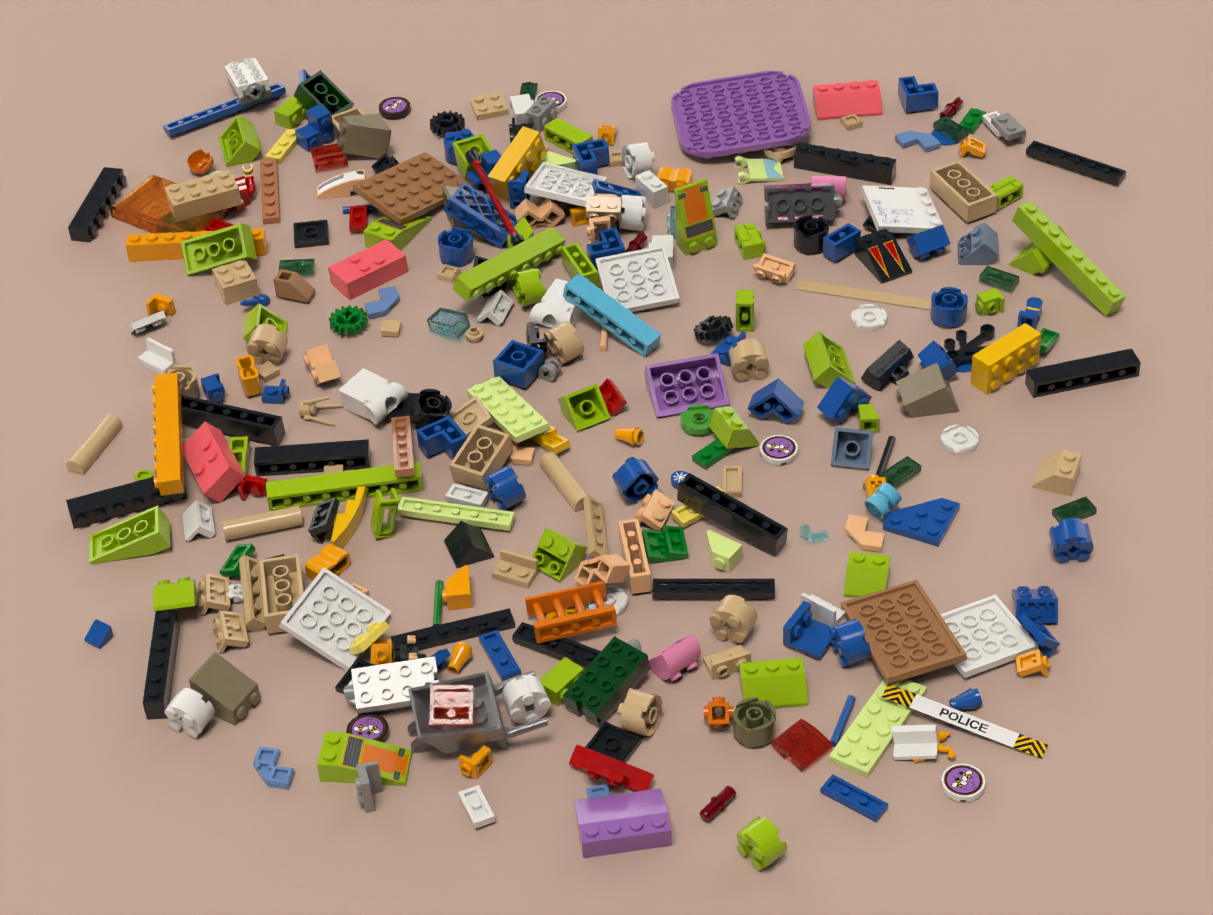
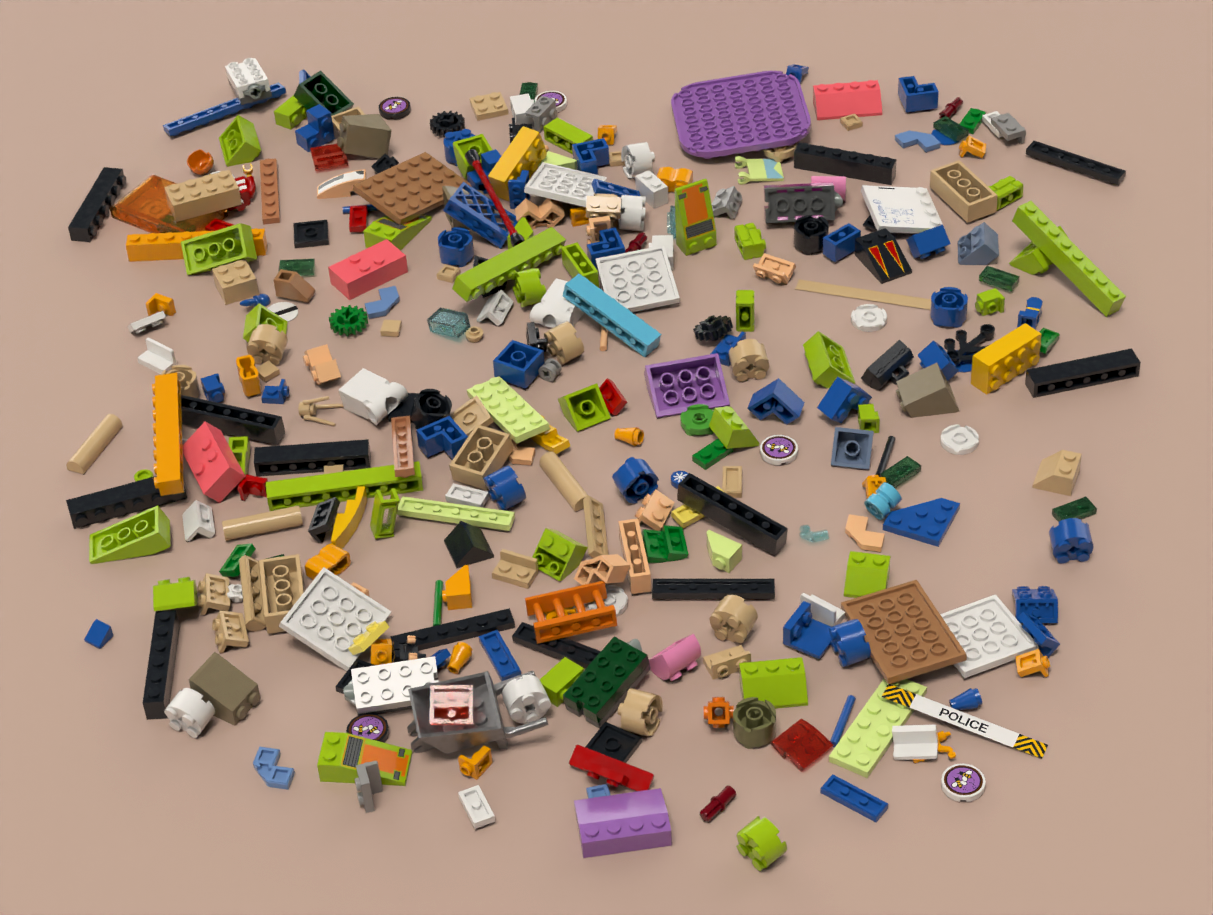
light yellow plate [265,129,297,164] -> none
none -> white sticker [267,302,298,321]
none -> blue bracket [786,64,809,84]

